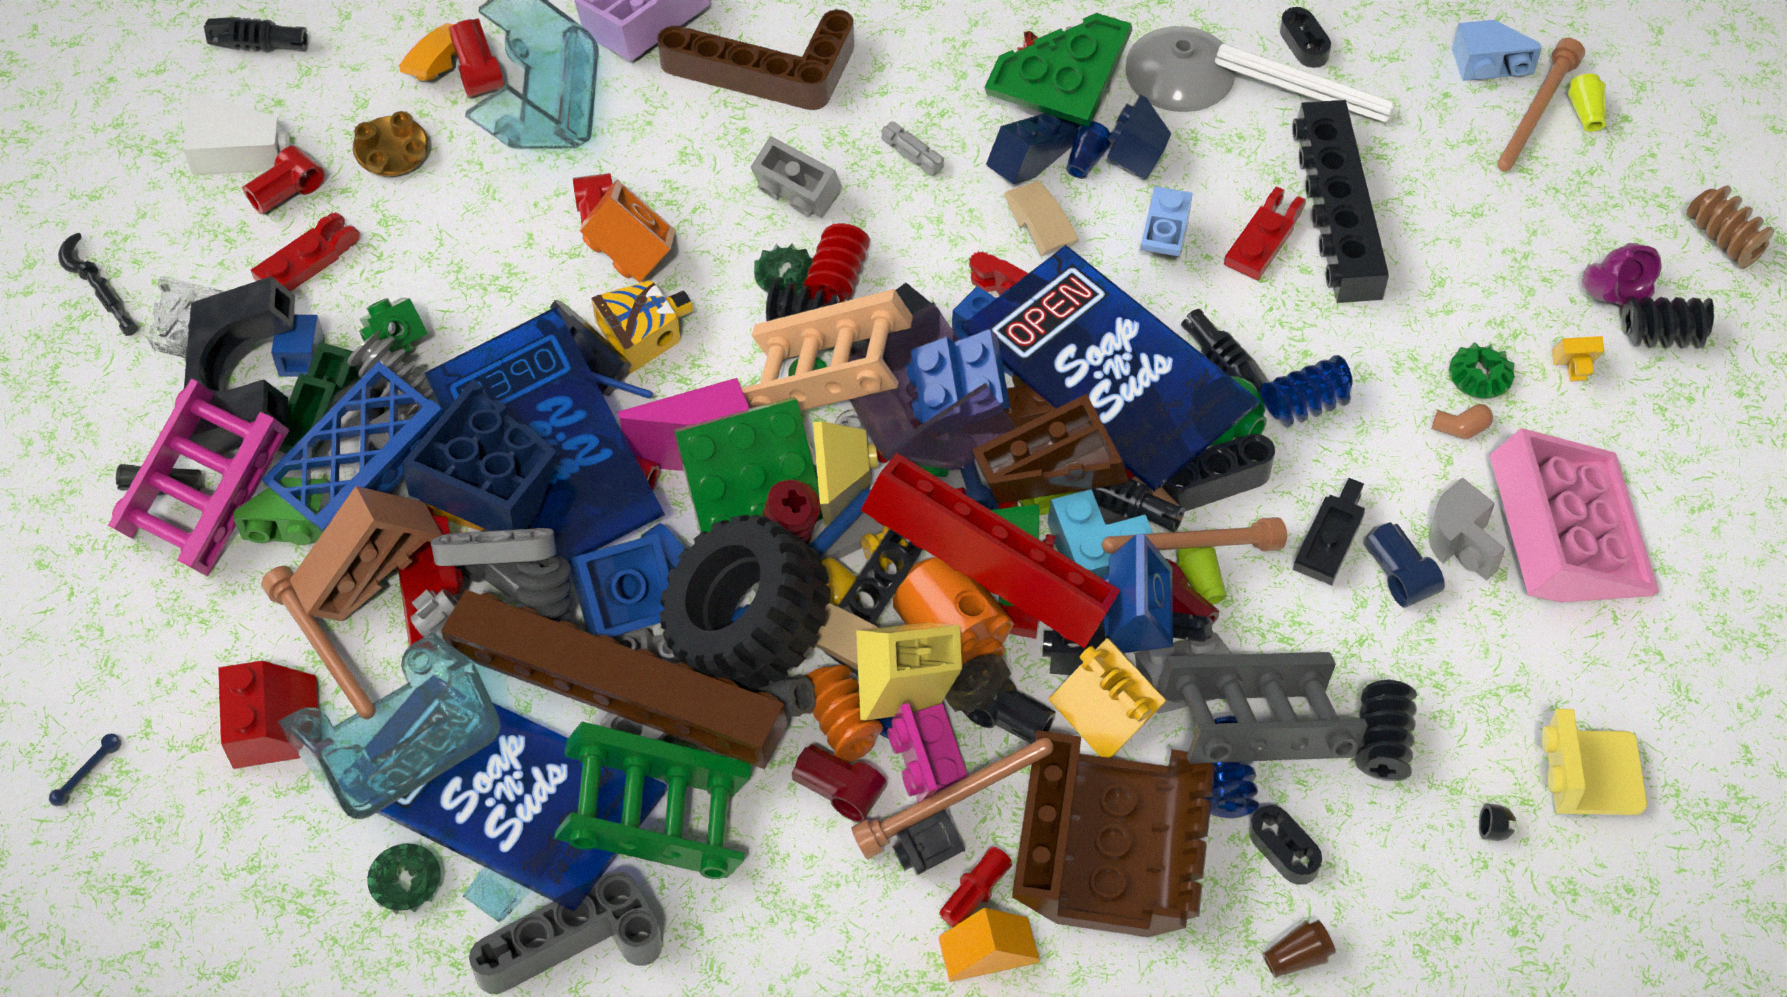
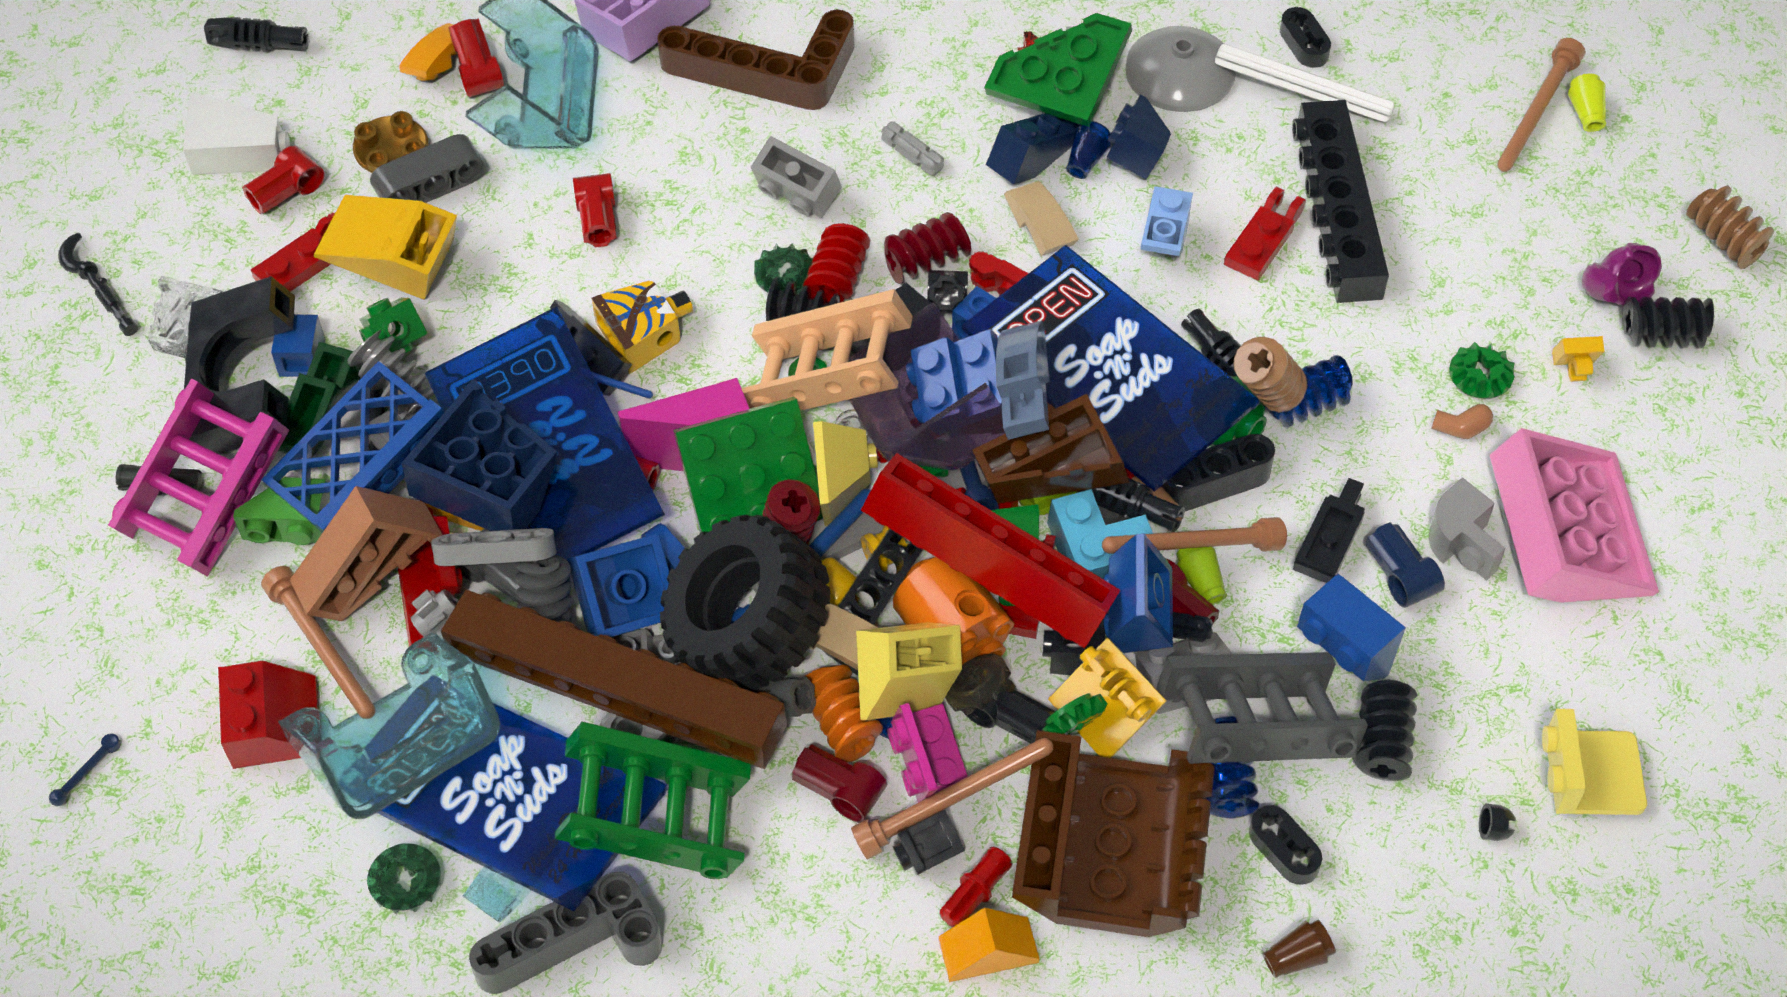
orange slope [580,179,675,283] -> none
light blue slope [1452,20,1542,81] -> none
none -> yellow slope [314,195,457,300]
none -> dark grey beam [370,134,486,203]
none -> dark red piece [884,212,971,284]
none -> black piece [927,270,968,310]
none -> sand blue slope [996,320,1049,440]
none -> green gear [1042,693,1107,735]
none -> medium nougat piece [1234,336,1307,412]
none -> blue slope [1297,573,1406,681]

